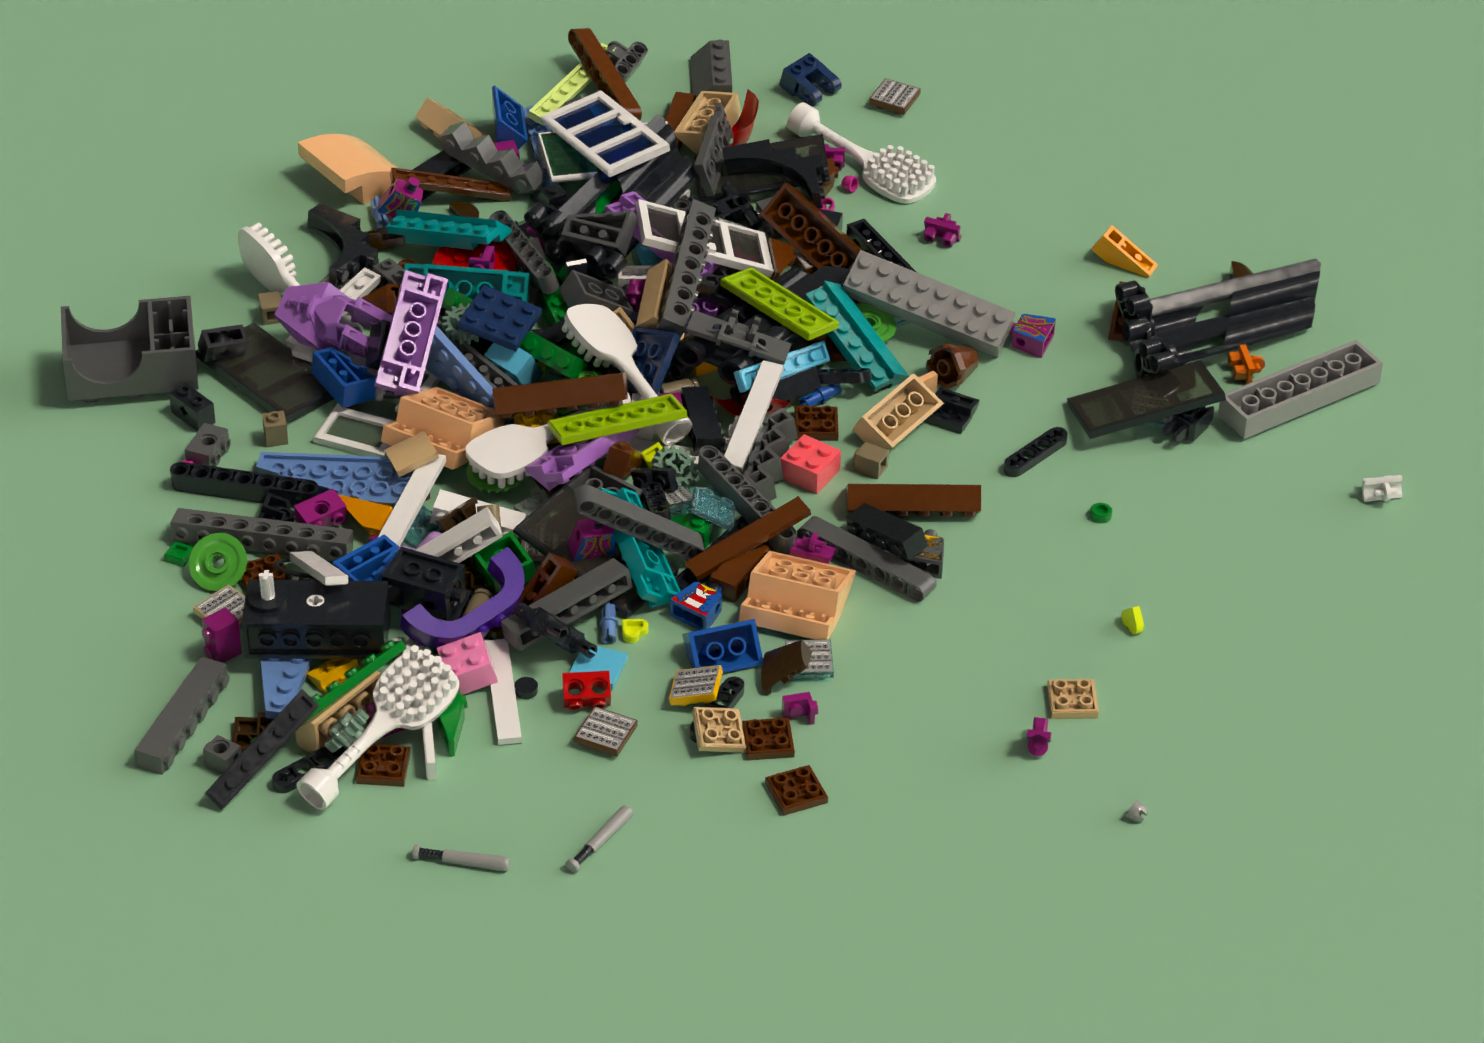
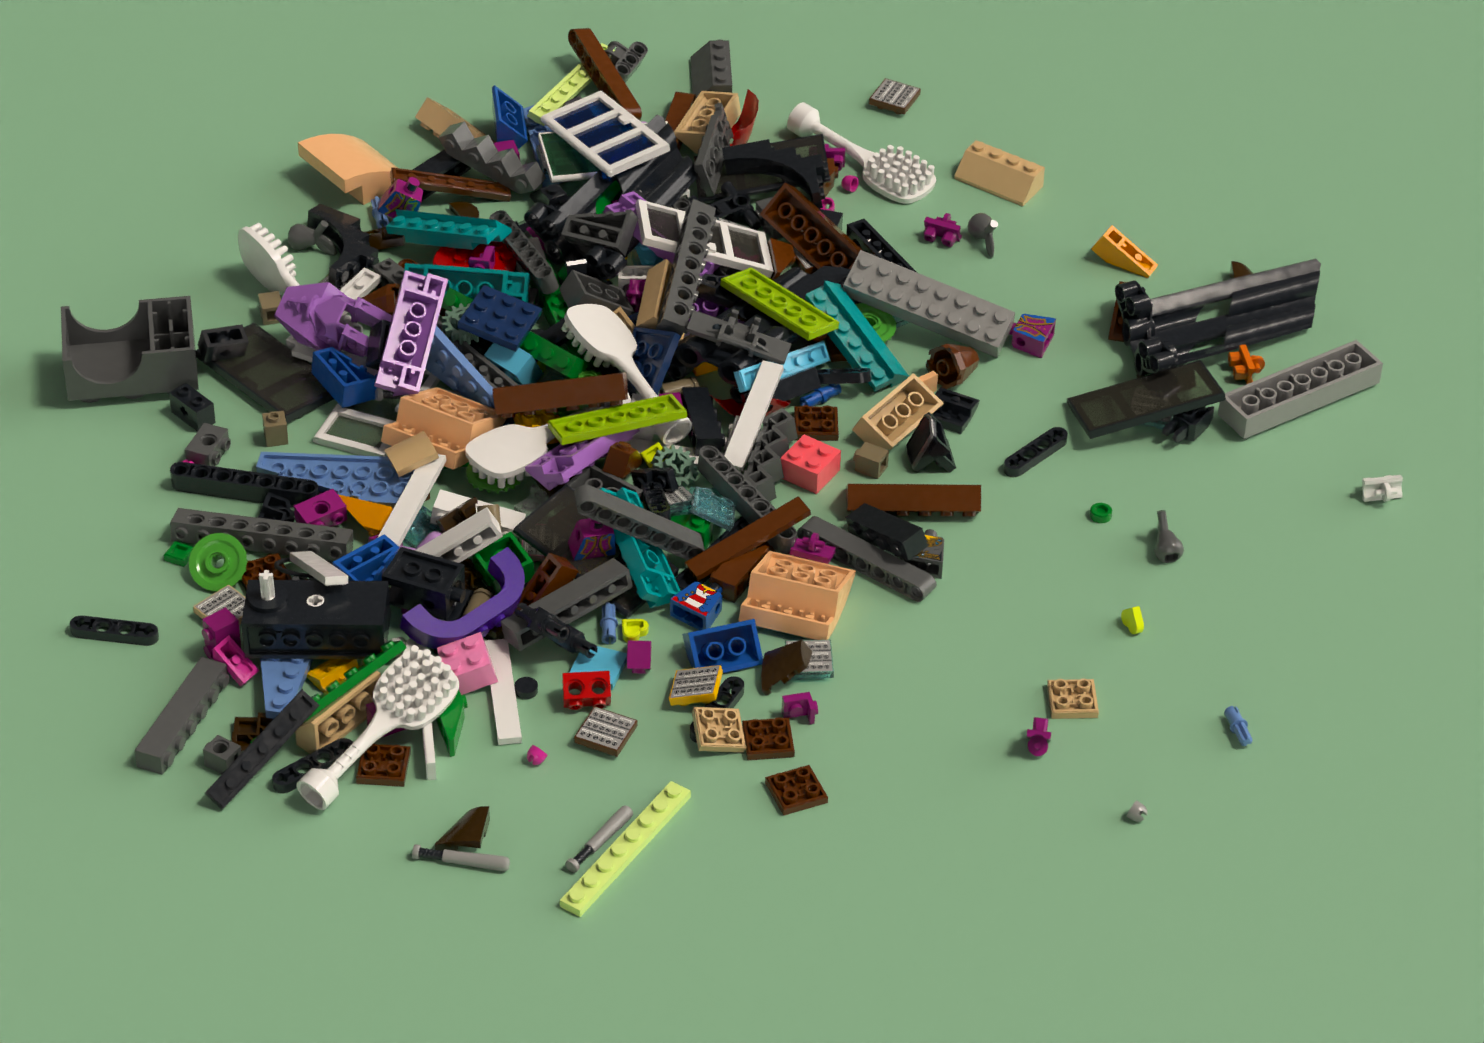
sand green gear [324,708,369,753] -> none
dark blue brick [779,53,842,107] -> none
none -> black beam [70,615,159,646]
none -> dark pink slope [212,635,259,687]
none -> dark grey piece [288,220,337,255]
none -> dark brown slope [435,806,490,851]
none -> dark pink hinge [527,744,548,765]
none -> yellowish green plate [560,781,691,917]
none -> magenta slope [627,640,652,674]
none -> black piece [906,412,956,473]
none -> tan slope [954,140,1045,206]
none -> dark grey piece [967,213,998,258]
none -> dark grey piece [1154,510,1184,563]
none -> medium blue axle [1224,706,1253,746]

